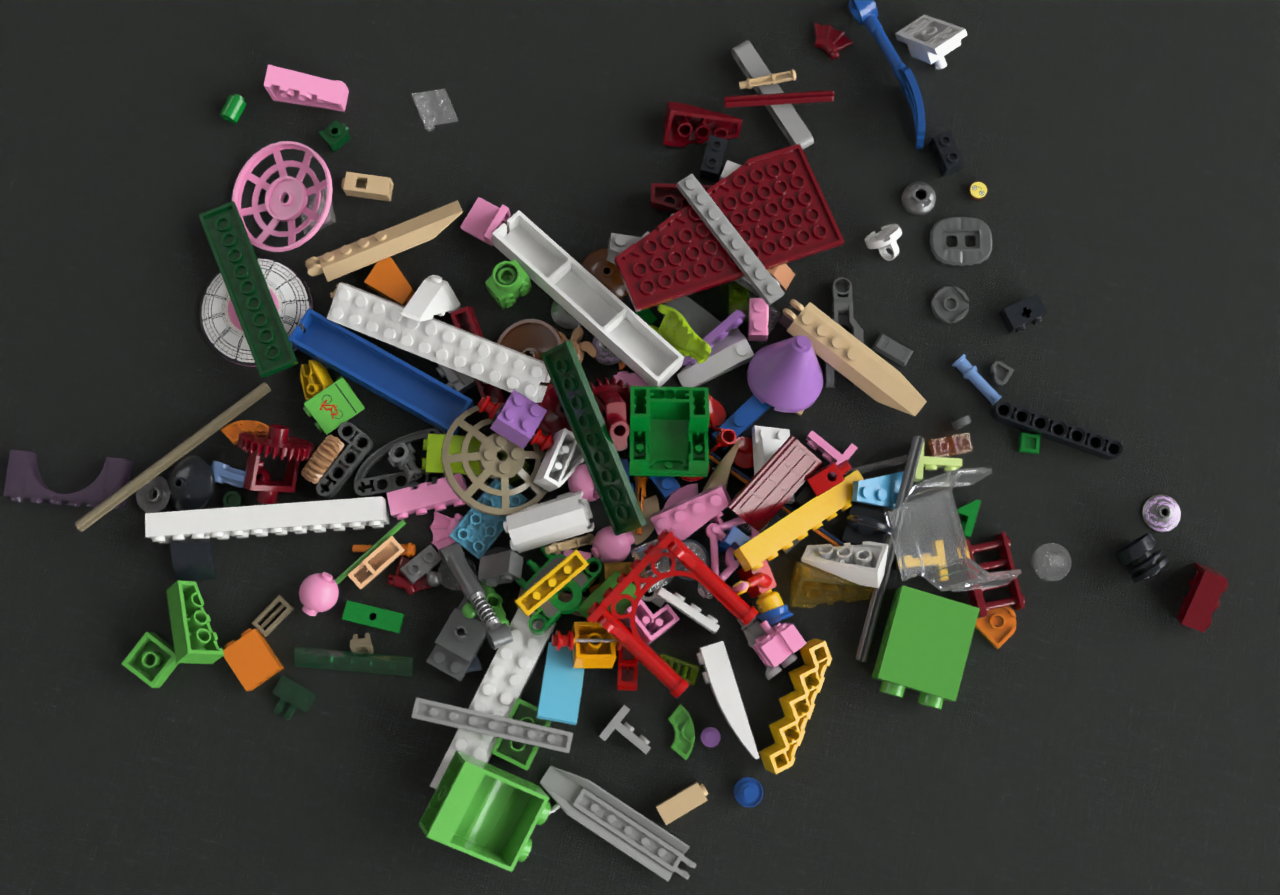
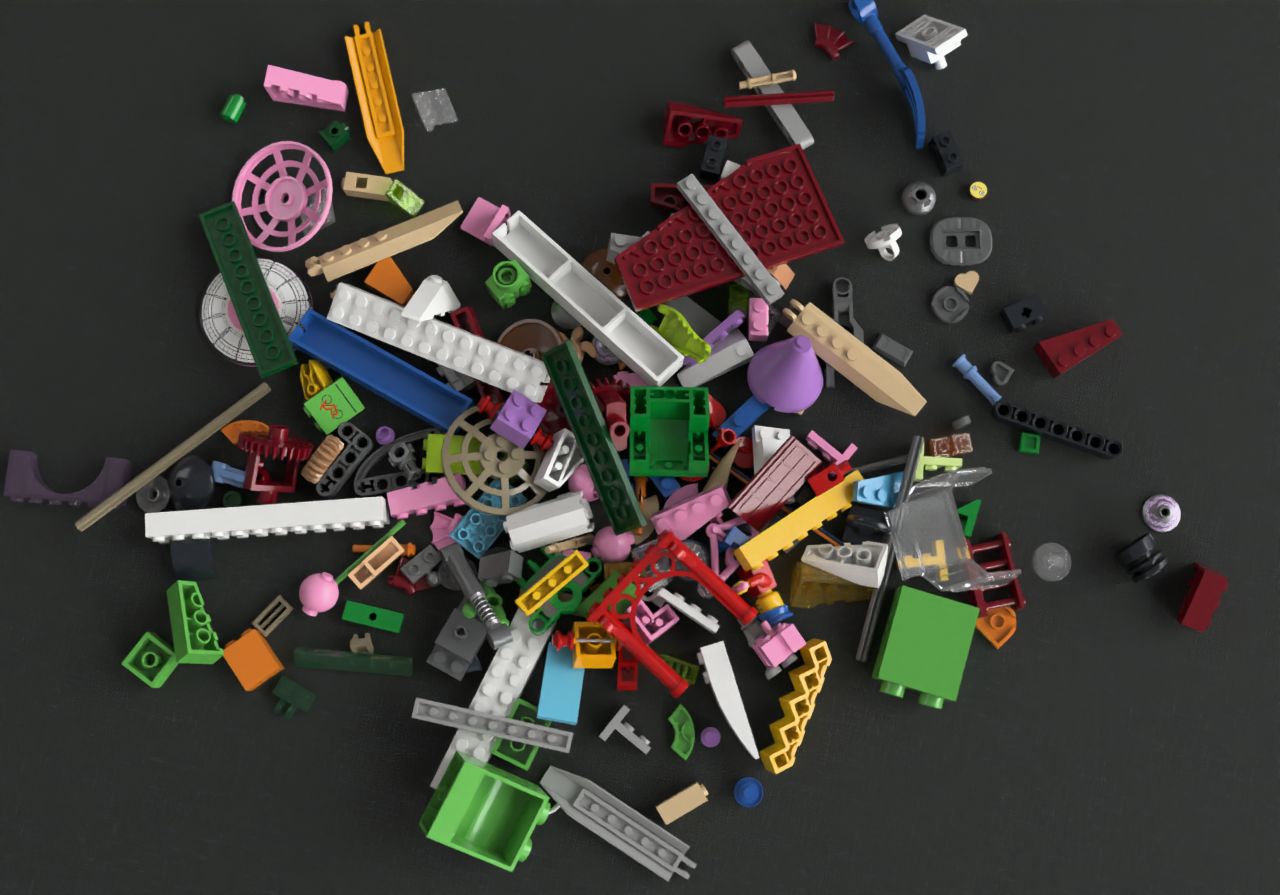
none -> light orange hinge [345,22,404,174]
none -> medium lavender plate [376,426,395,445]
none -> clear neon green slope [385,179,425,217]
none -> tan tile [954,271,979,295]
none -> dark red wedge [1033,319,1123,378]

